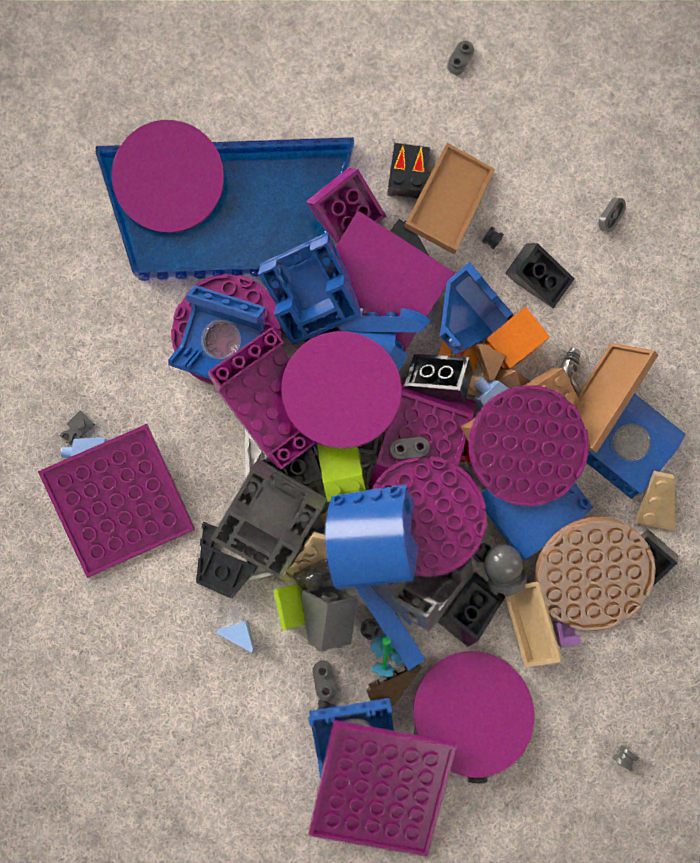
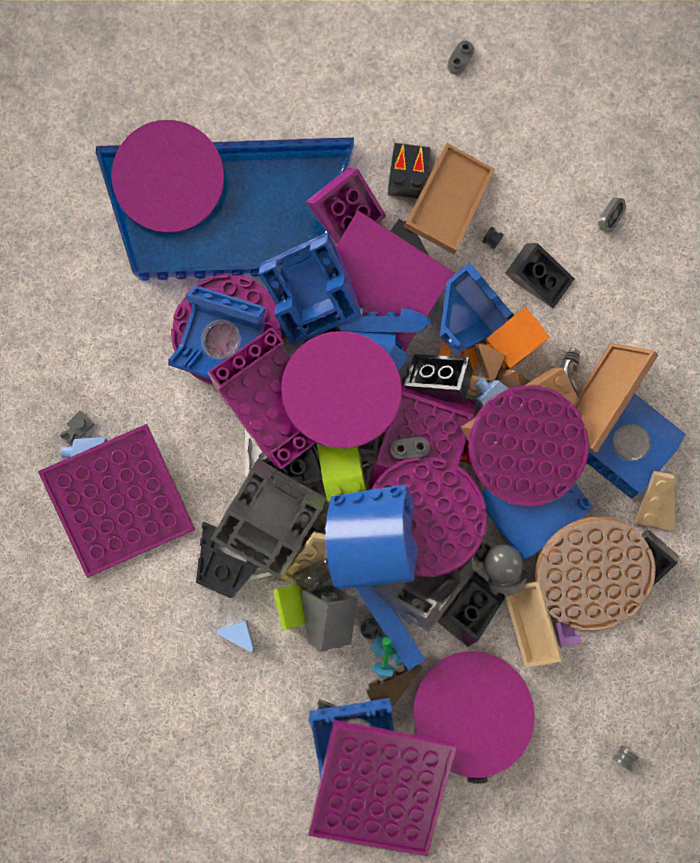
dark grey plate [313,660,336,701] -> none

